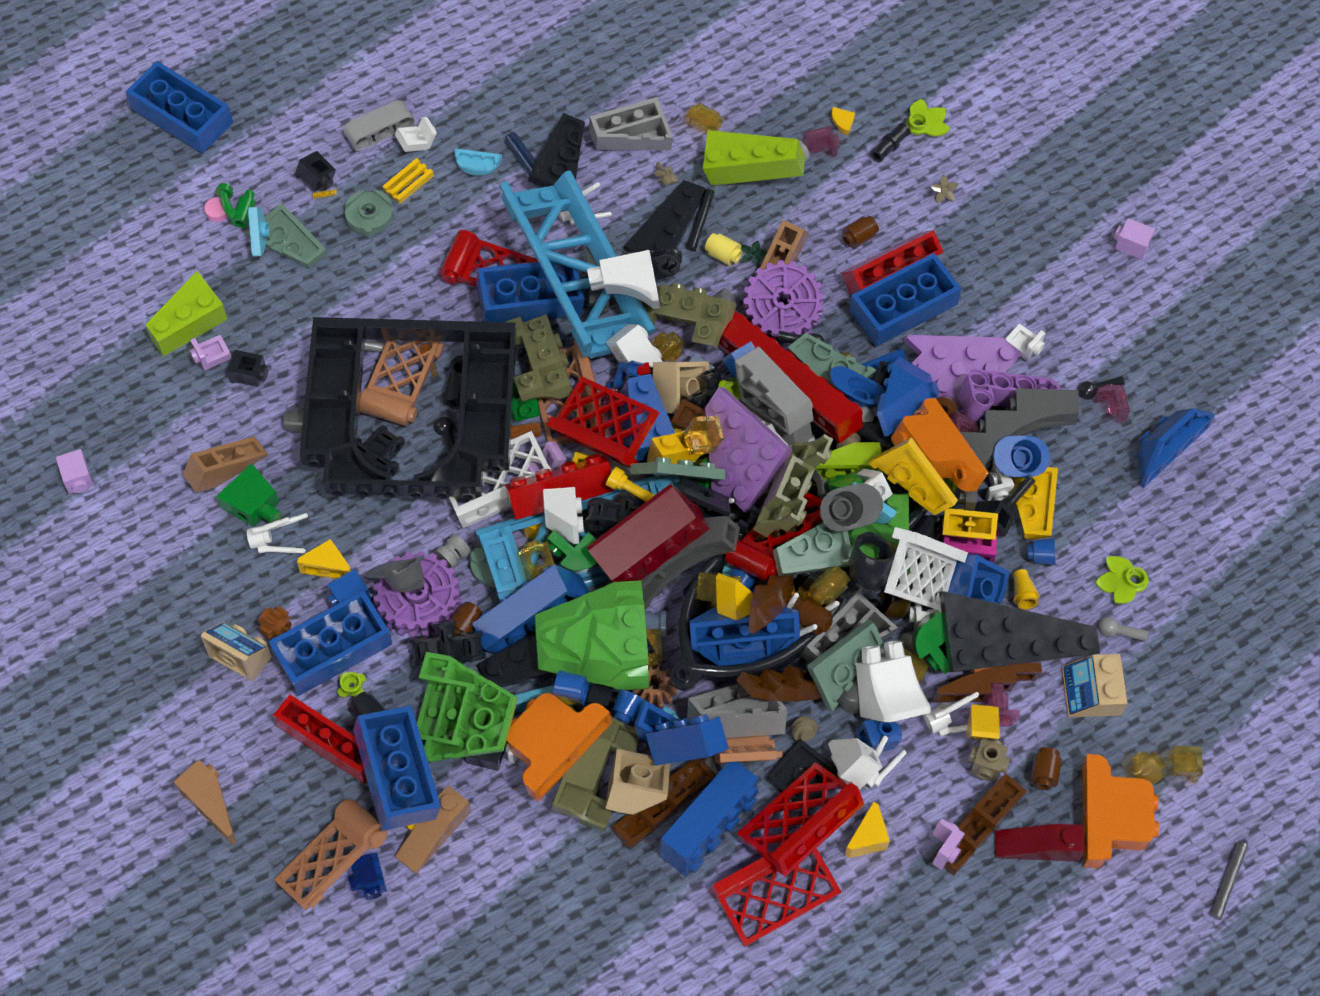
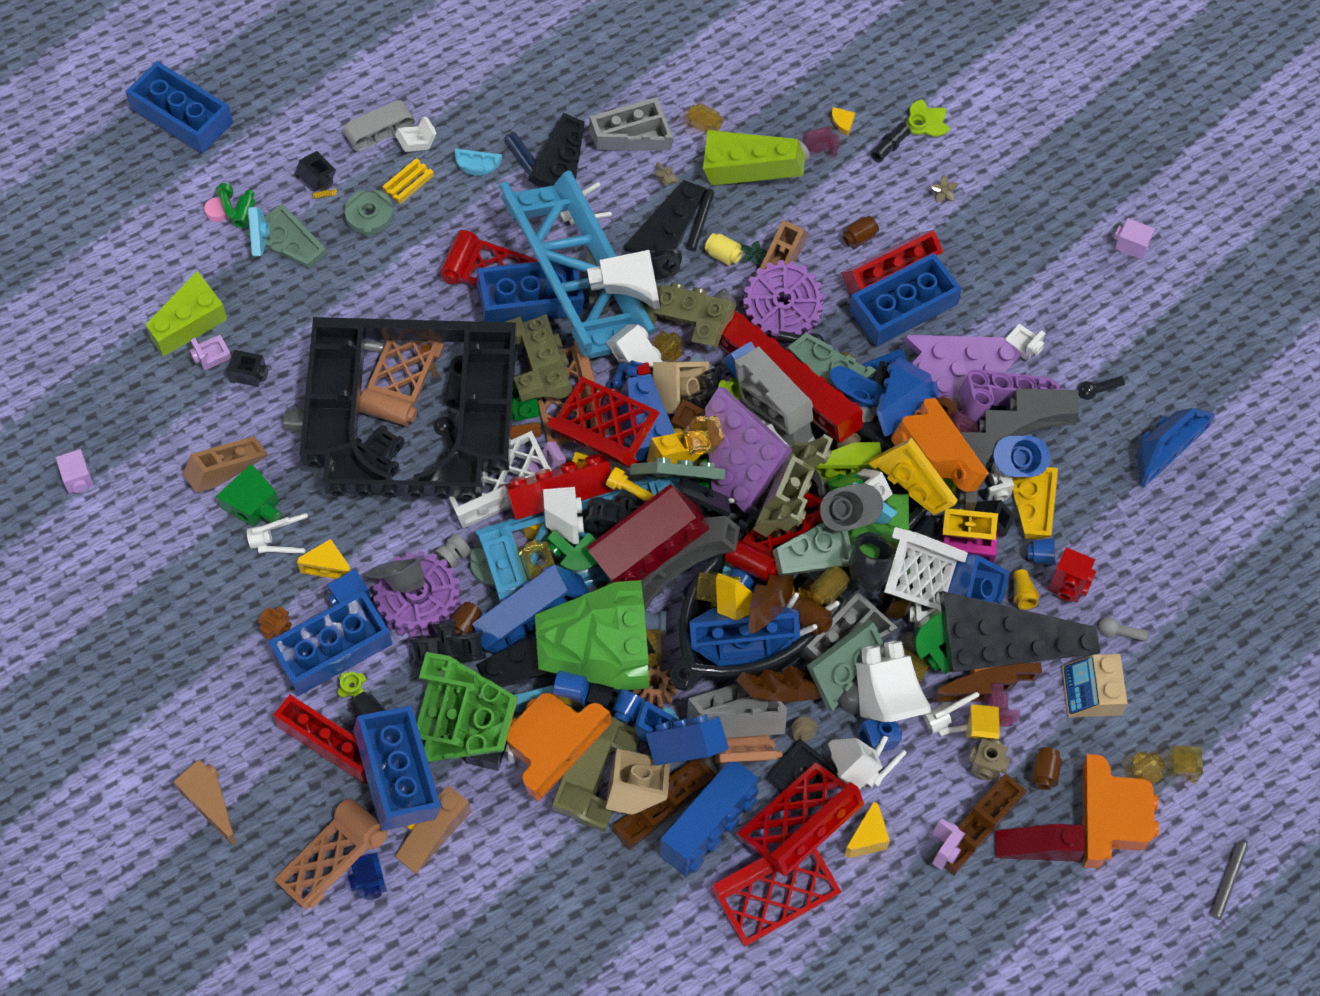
tan slope [201,622,272,682] -> none
black piece [1003,475,1036,526] -> none
clear pink bracket [1095,384,1130,423] -> none
lime plate [1095,556,1149,604] -> none
none -> red brick [1048,547,1097,603]

